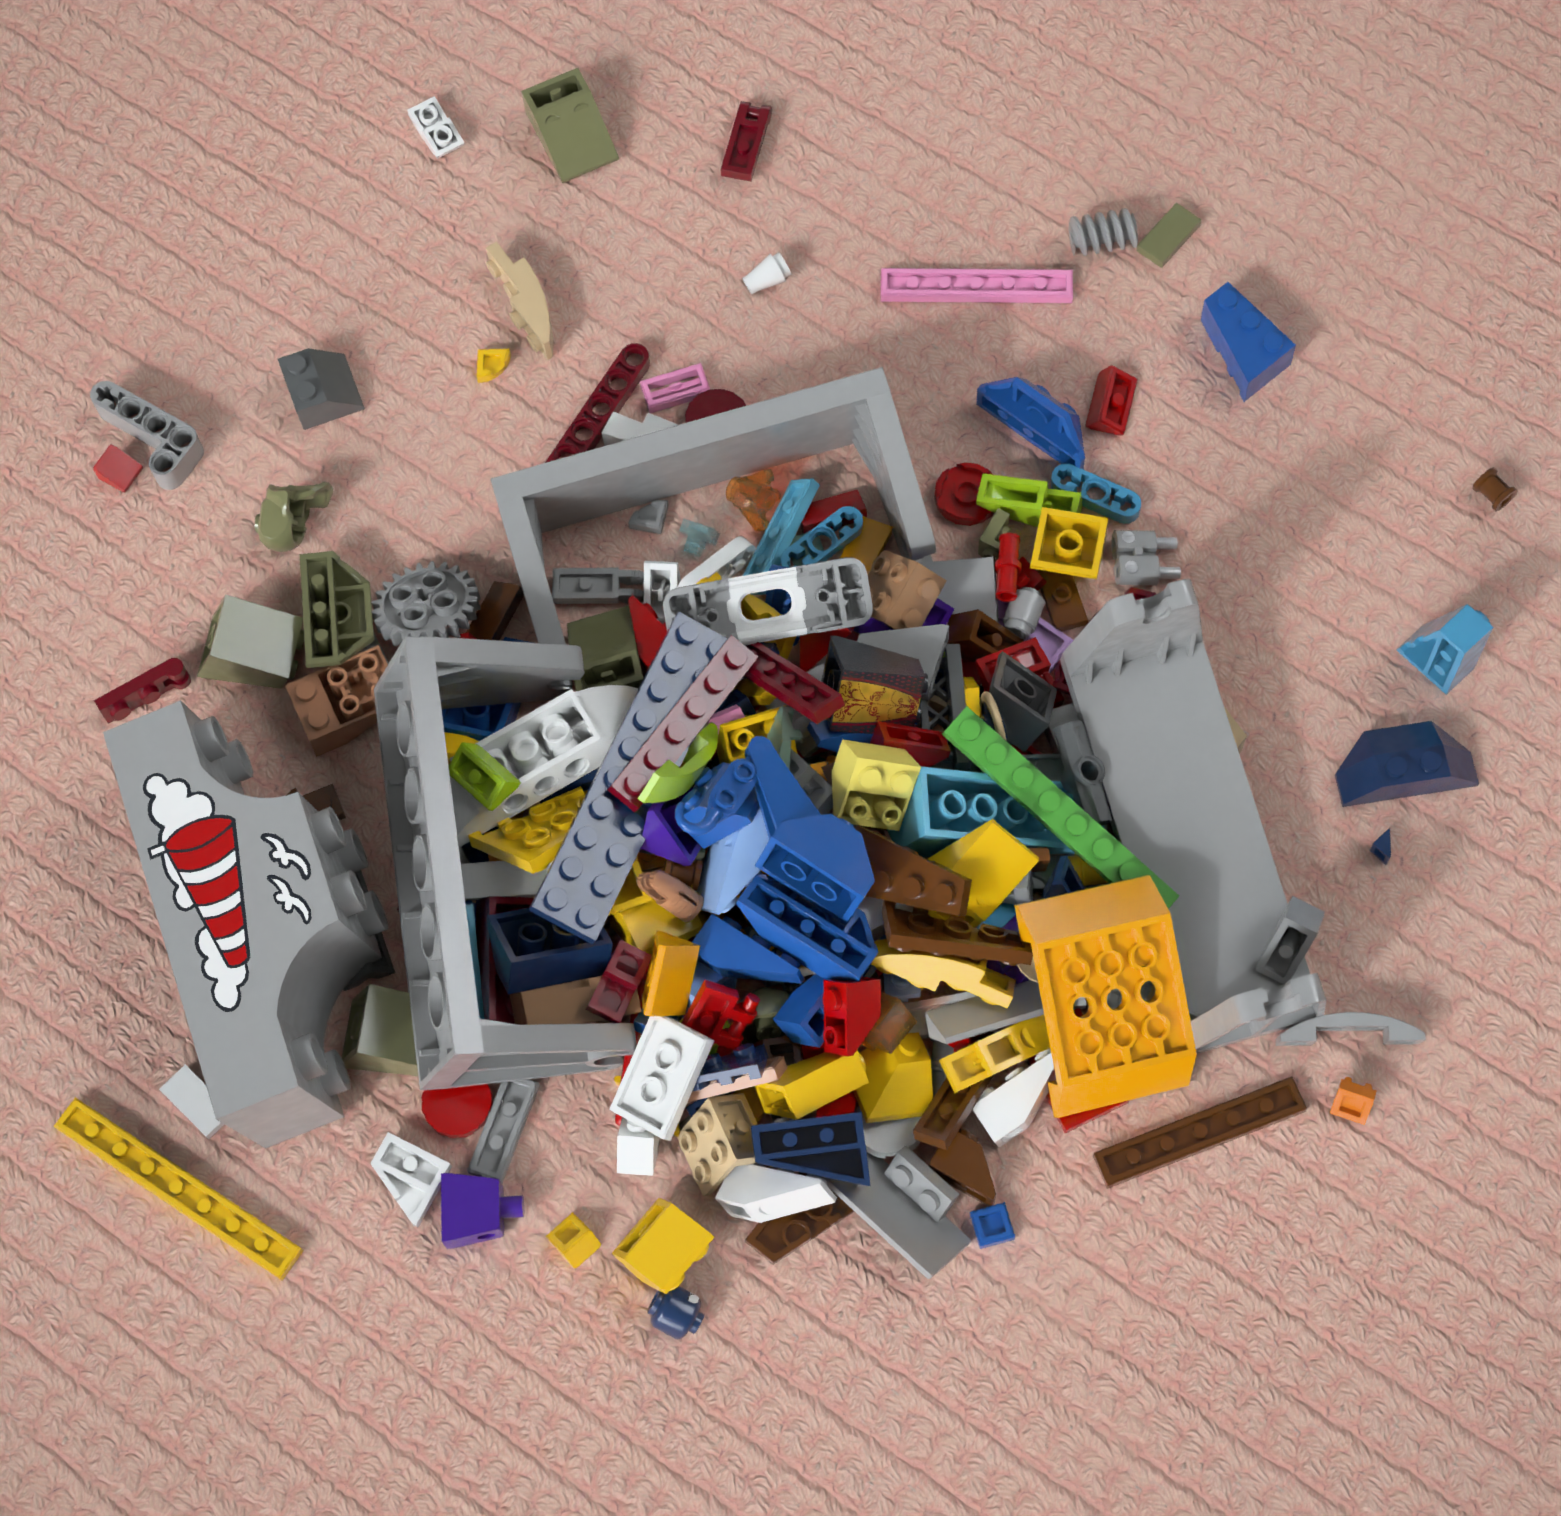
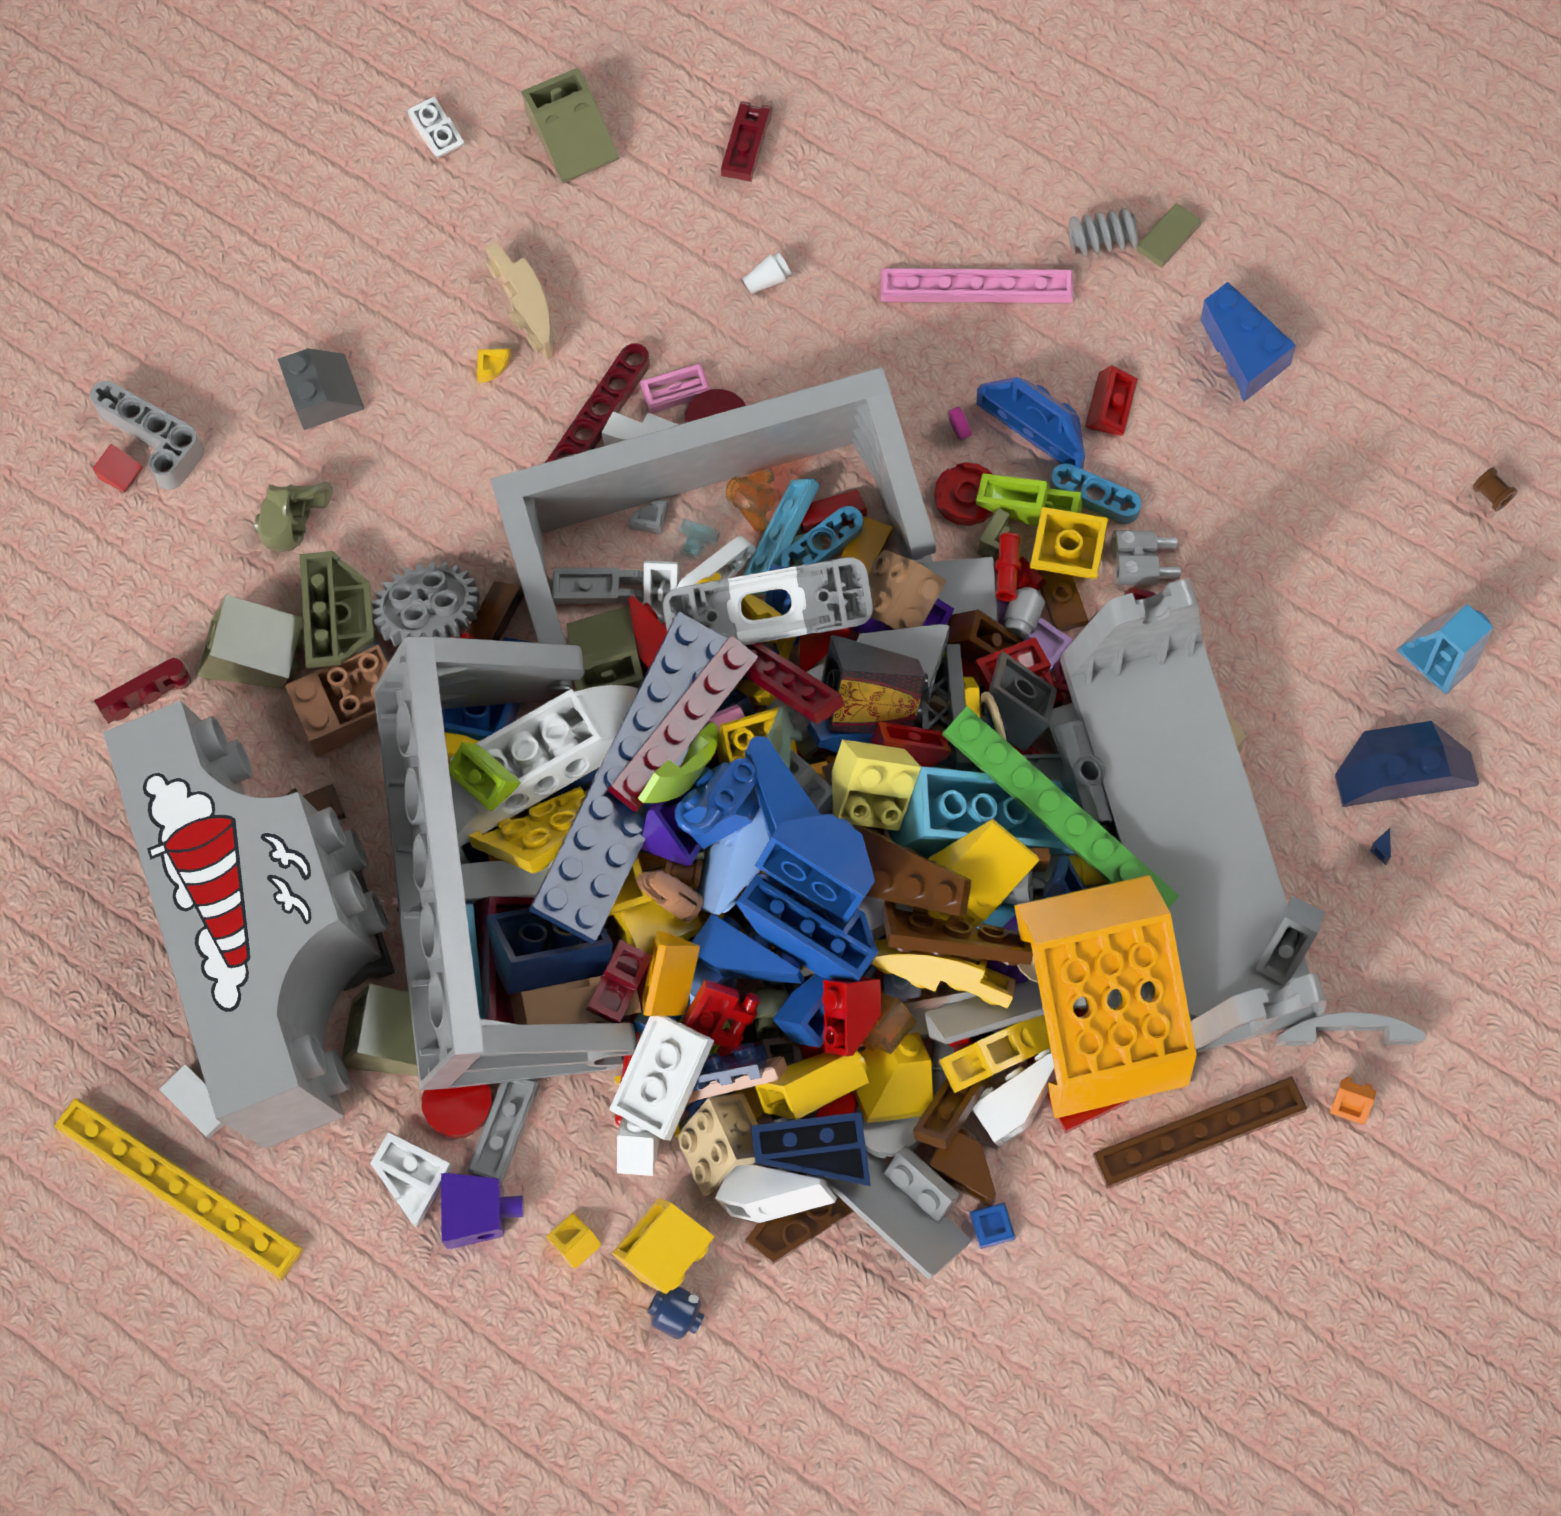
none -> dark pink tile [947,406,972,440]

